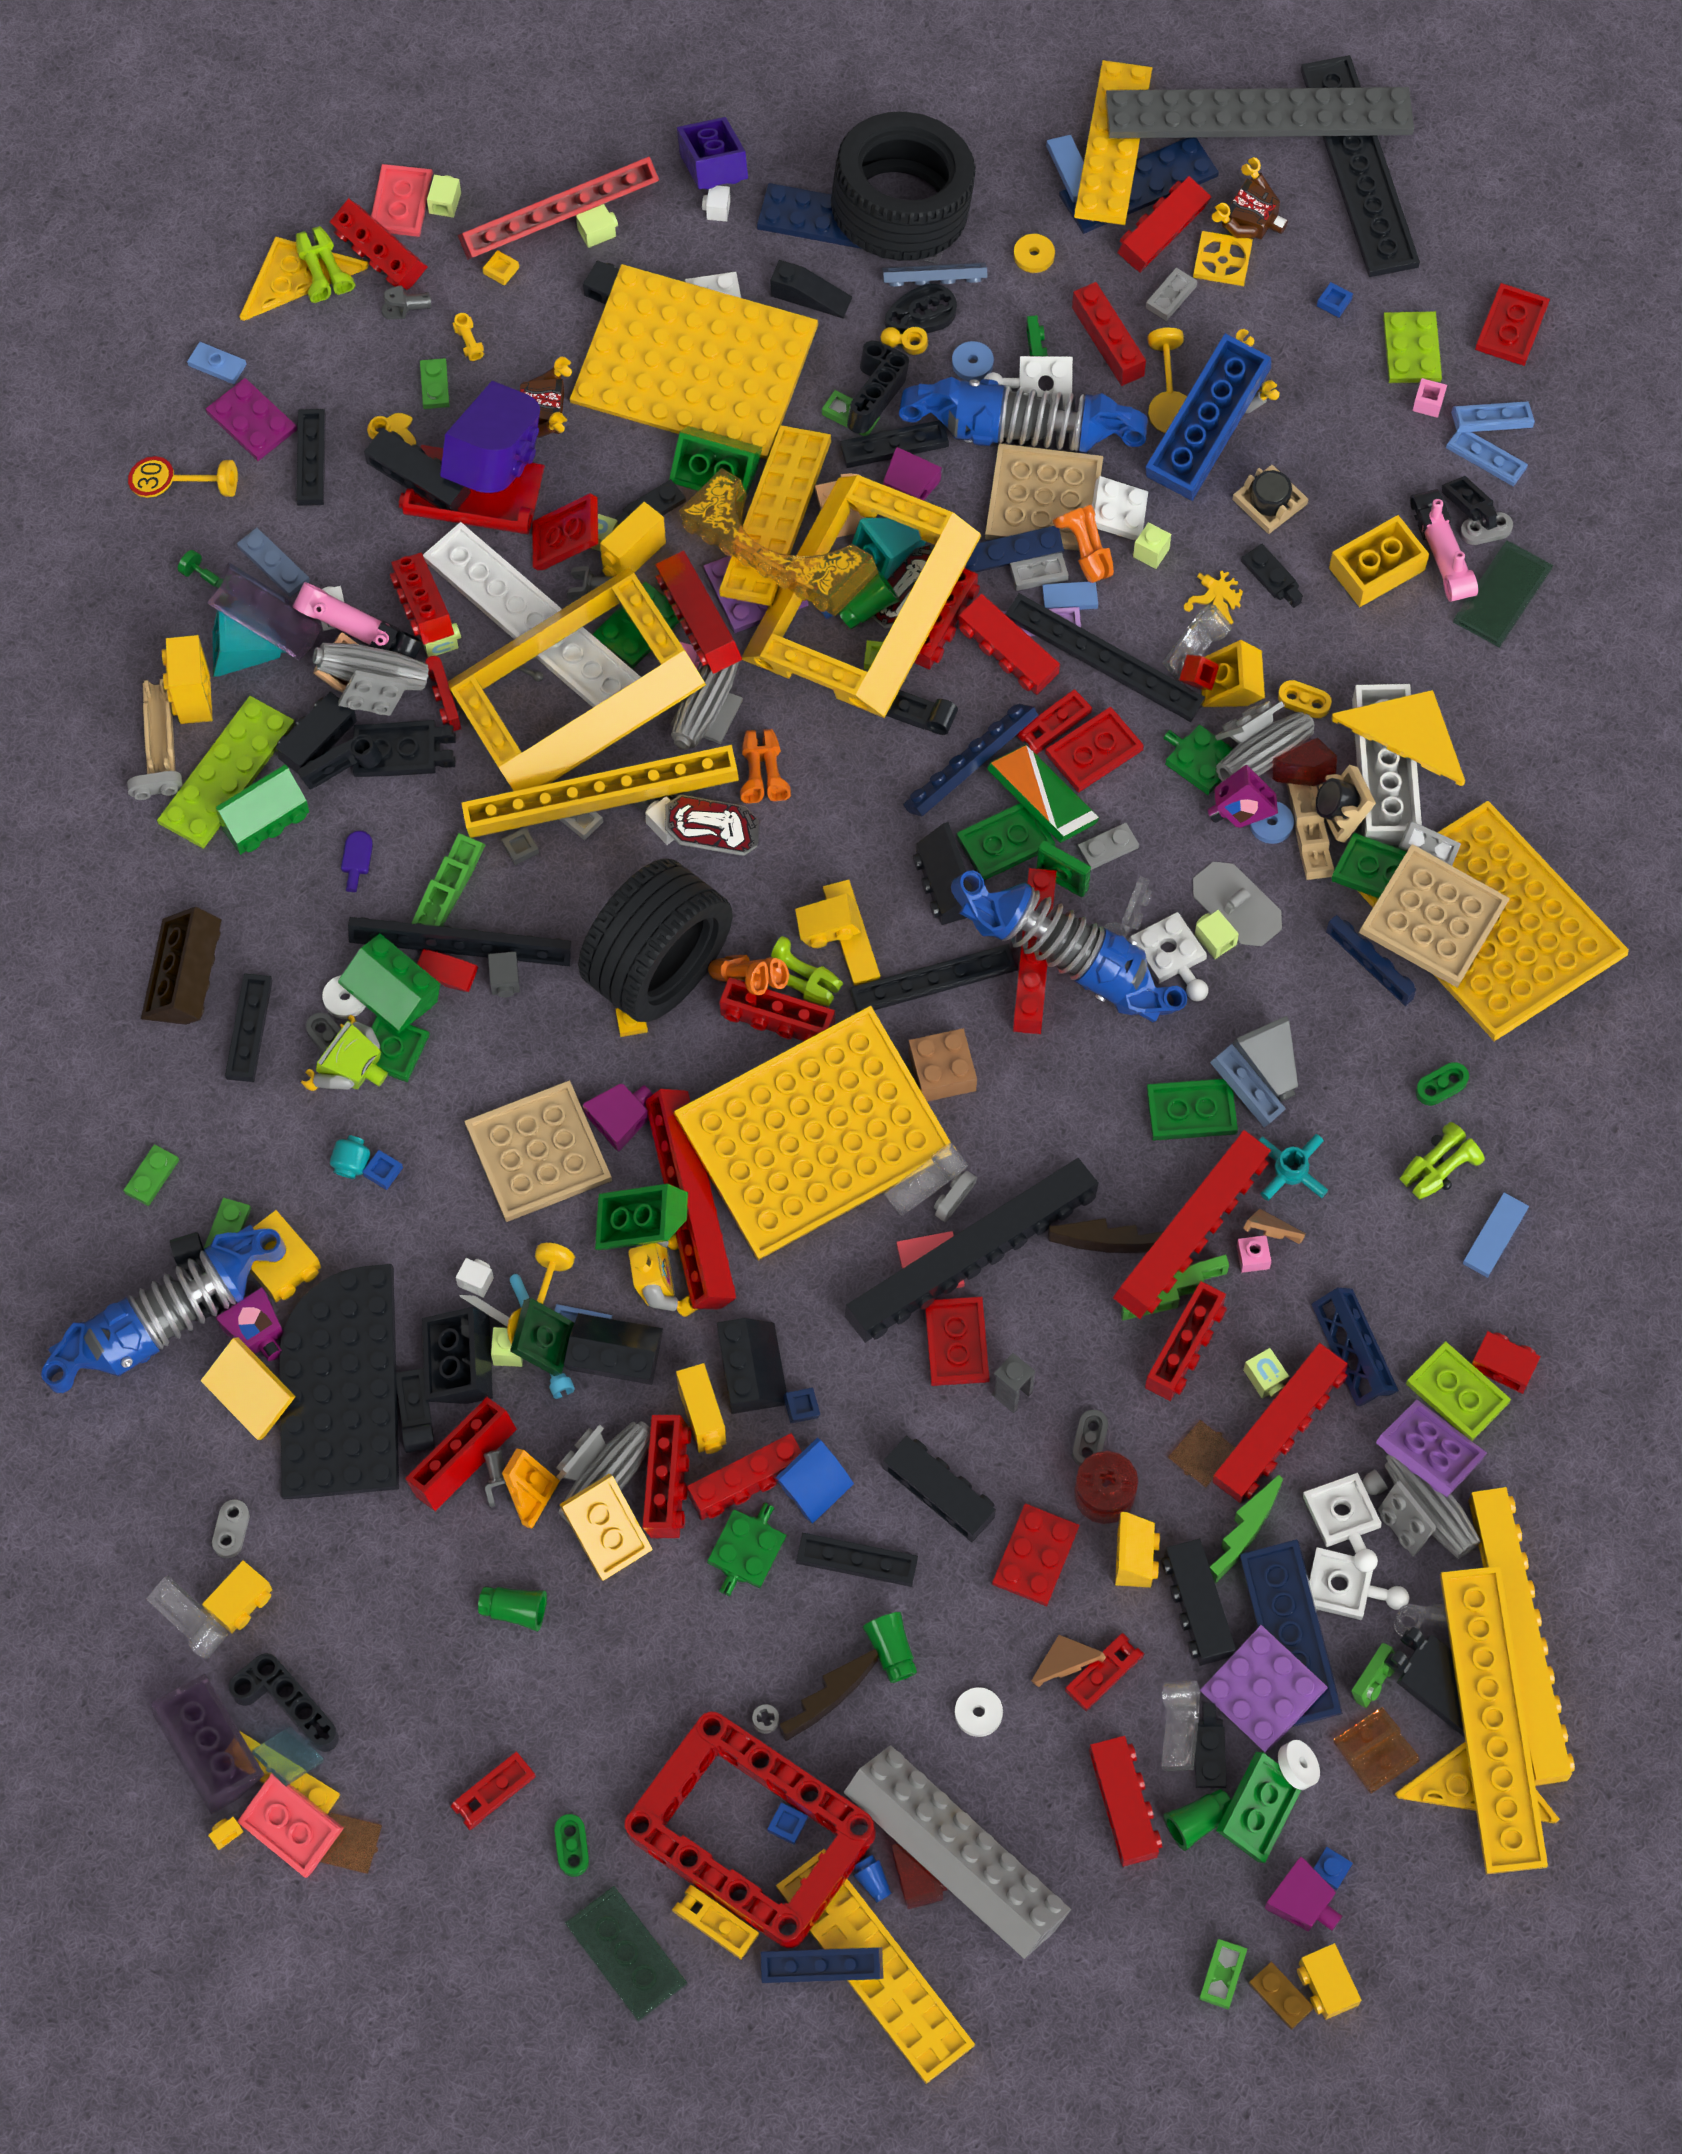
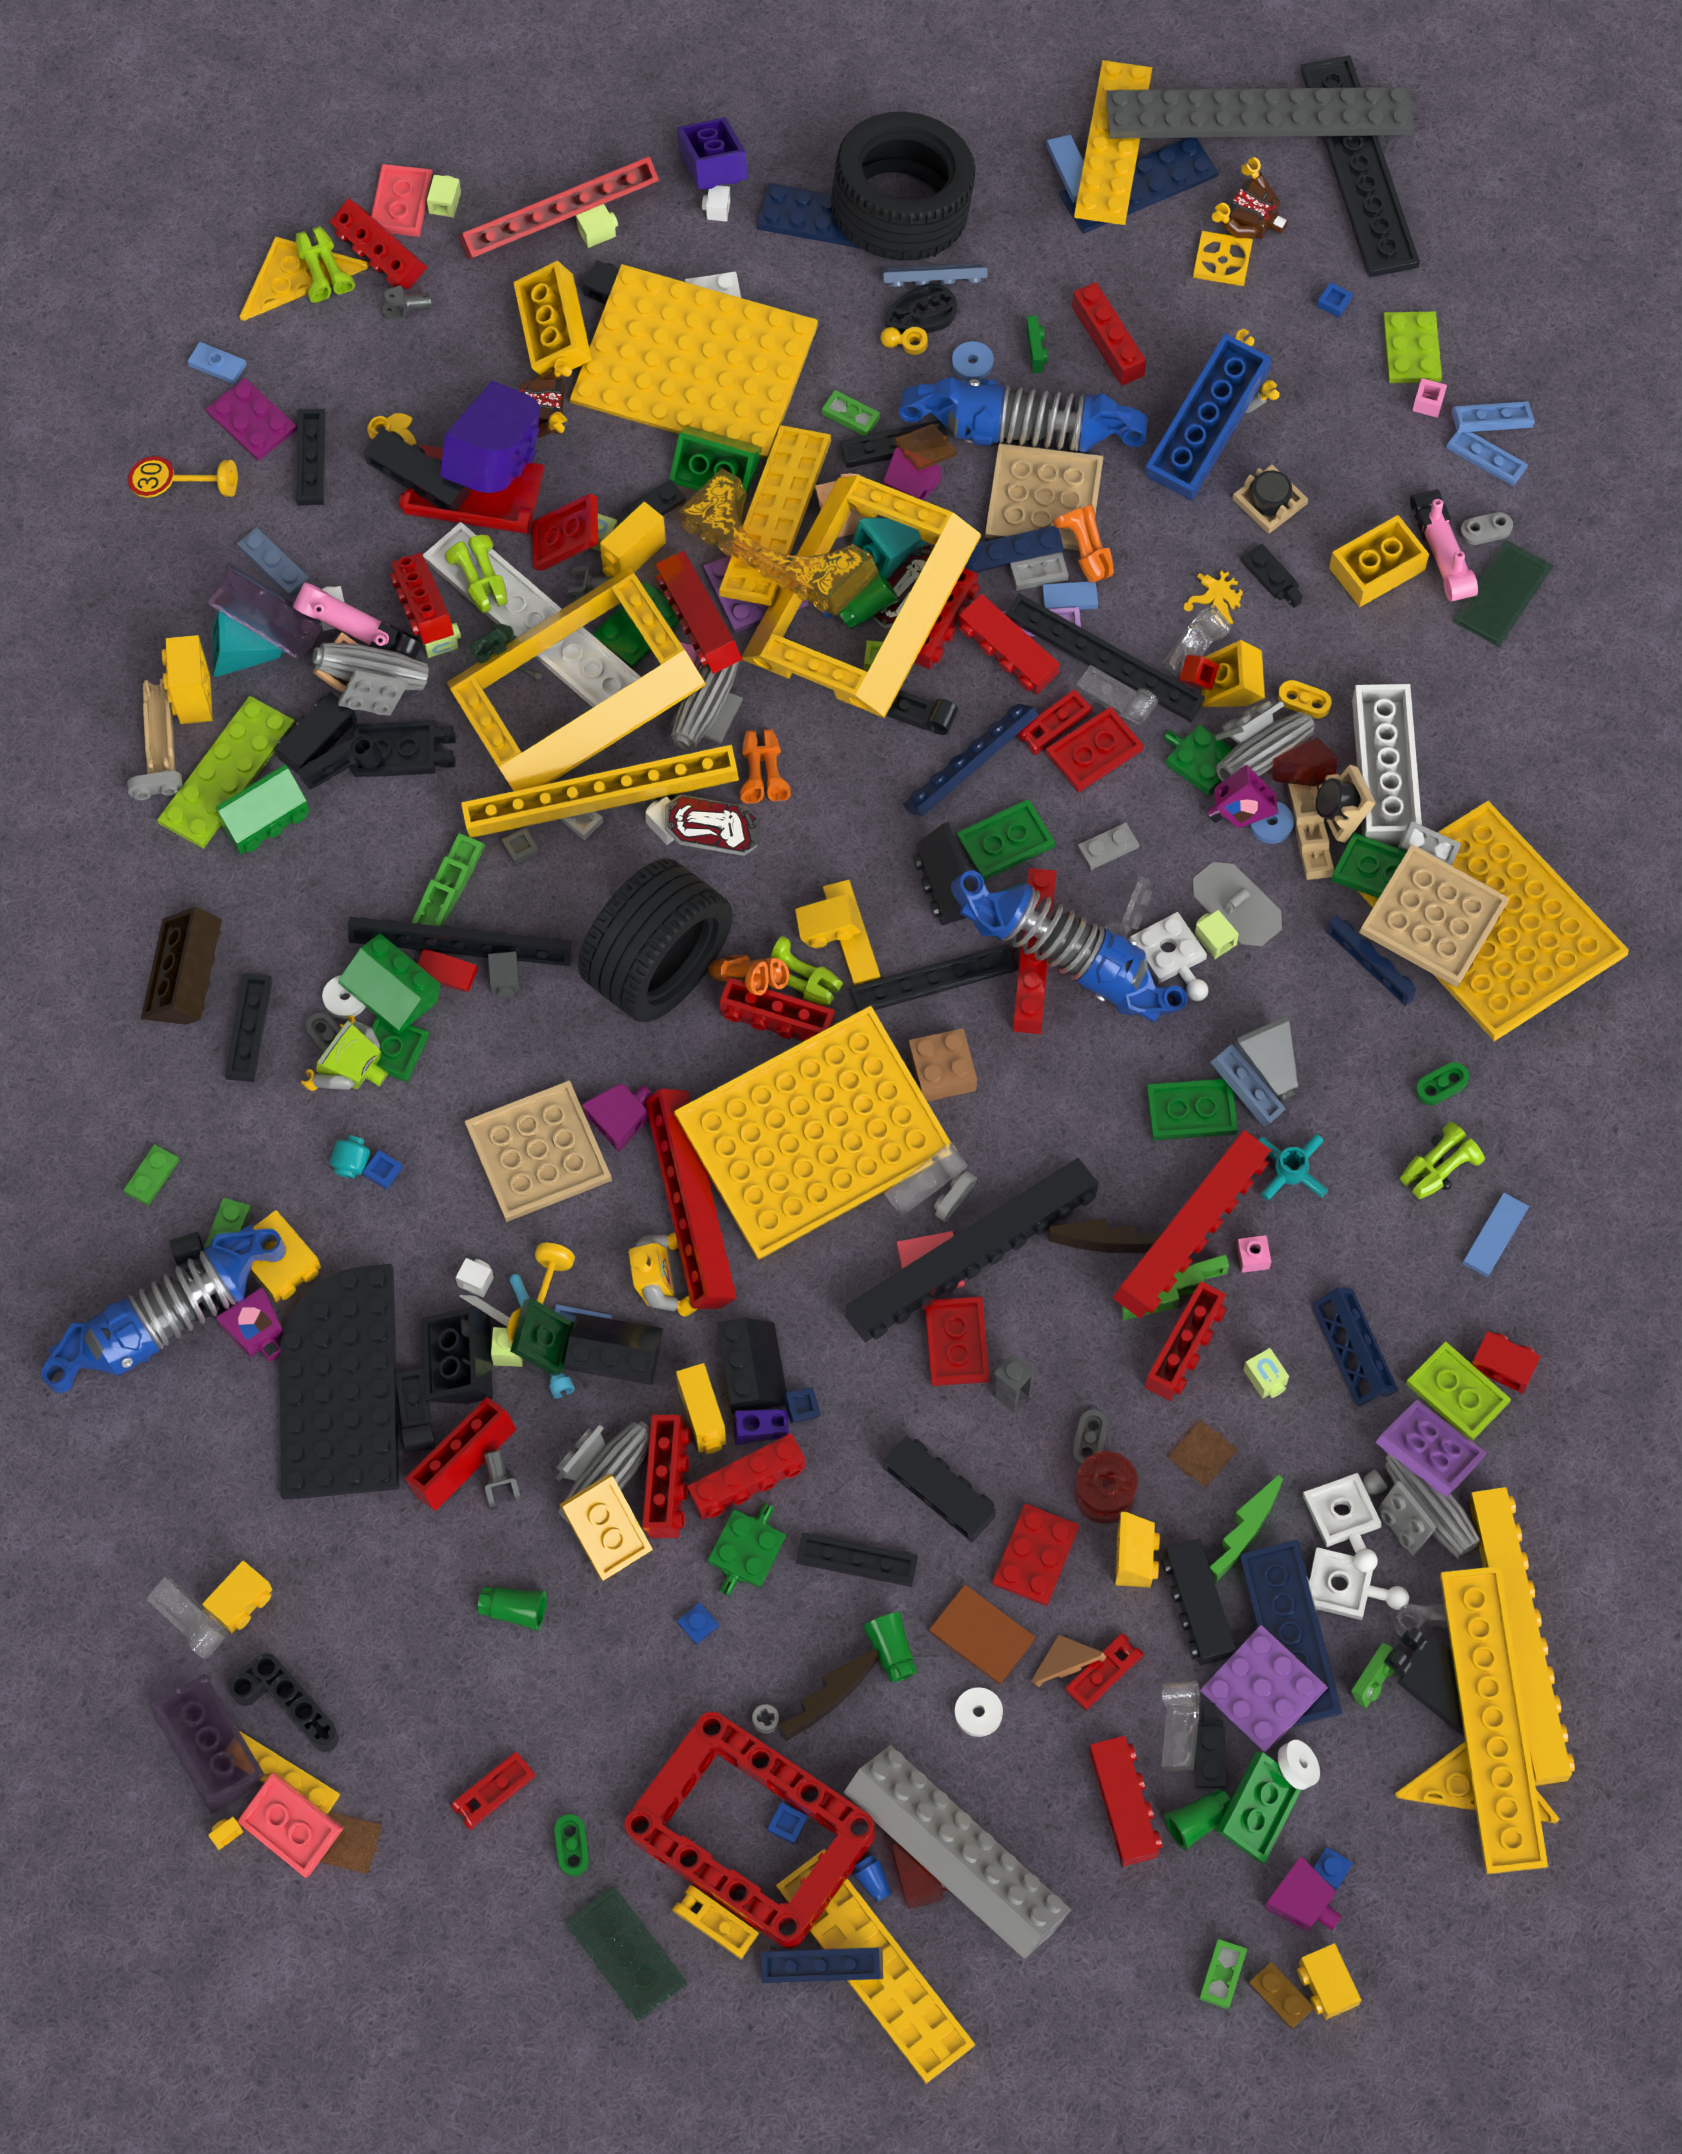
green wheel [178,550,244,606] -> none
yellow tile [201,1337,296,1440] -> none
light grey plate [212,1500,250,1558] -> none
clear light blue piece [252,1727,324,1786] -> none
dark purple piece [341,831,373,892] -> none
bright green piece [420,358,450,409] -> none
red plate [425,656,461,731] -> none
yellow bar [452,313,484,361] -> none
yellow plate [483,250,519,286] -> none
light orange wing [502,1448,560,1529] -> none
green slope [595,1184,688,1251] -> none
yellow plate [615,1008,648,1037] -> none
black slope [770,260,852,319] -> none
blue slope [775,1438,854,1524] -> none
black beam [847,340,909,433] -> none
white plate [984,356,1073,410] -> none
tile [987,745,1099,843] -> none
yellow piece [1013,234,1055,273] -> none
green tile [1036,840,1091,898] -> none
white plate [1092,476,1148,540] -> none
red brick [1117,176,1212,273] -> none
yellowish green brick [1133,522,1171,569] -> none
light grey piece [1146,268,1197,321] -> none
yellow piece [1147,327,1187,433] -> none
red brick [1212,1343,1348,1504] -> none
medium nougat tile [1243,1209,1306,1244] -> none
yellow tile [1331,690,1465,786] -> none
clear orange slope [1333,1707,1420,1794] -> none
black hinge [1442,476,1497,530] -> none
red plate [1475,283,1550,366] -> none
none -> lime piece [445,535,508,613]
none -> clear green animal [468,624,514,663]
none -> yellow brick [513,261,592,375]
none -> blue plate [677,1602,719,1645]
none -> dark purple leg [733,1410,789,1445]
none -> clear orange piece [895,424,957,471]
none -> dark orange tile [929,1585,1036,1685]
none -> clear plate [1076,665,1158,725]

